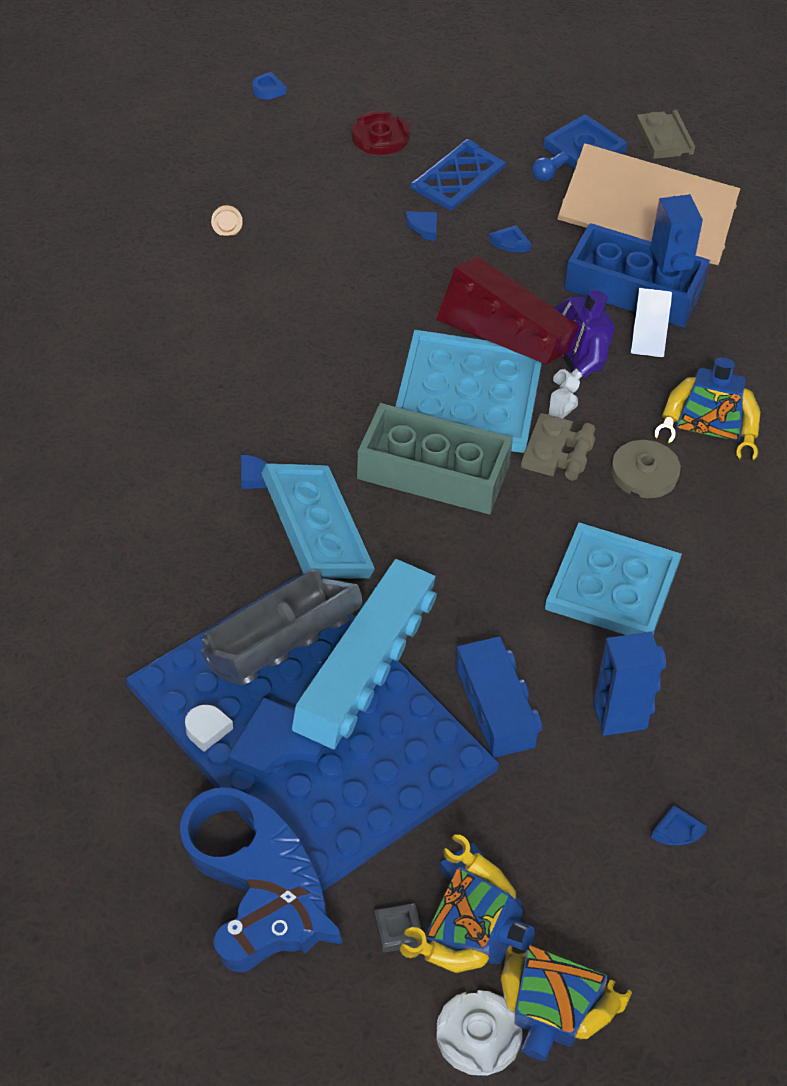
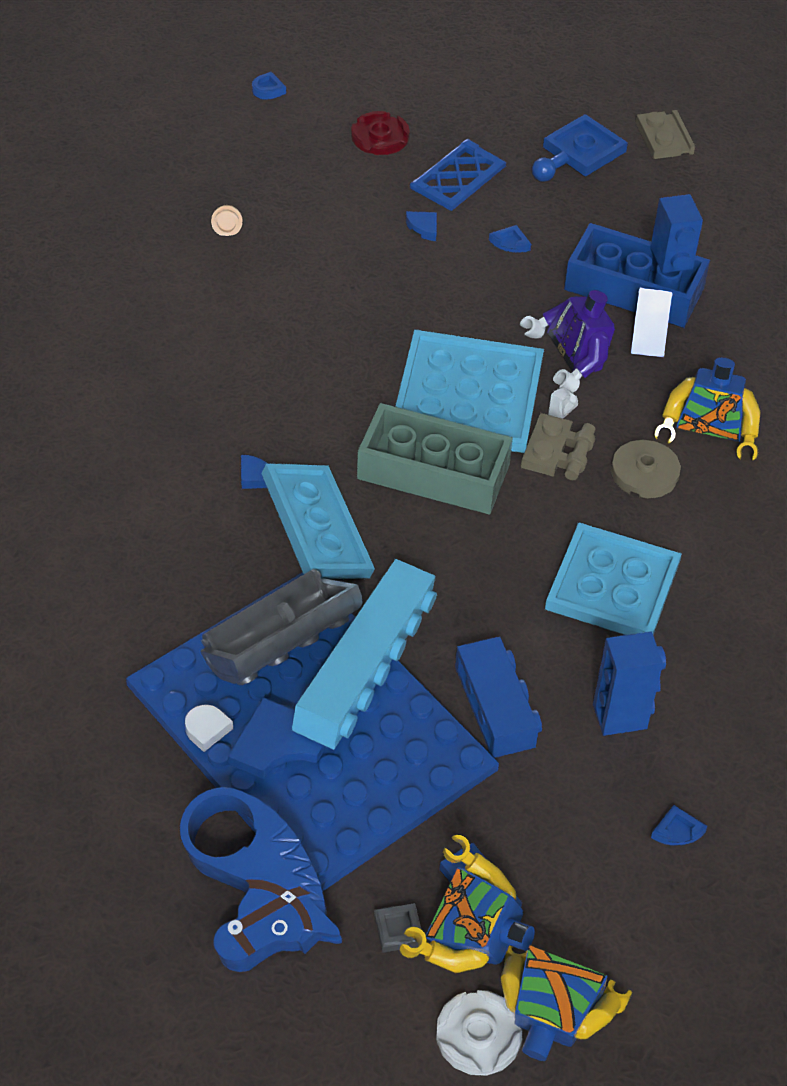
dark red wedge [436,256,579,365] -> none
light nougat piece [558,143,740,265] -> none

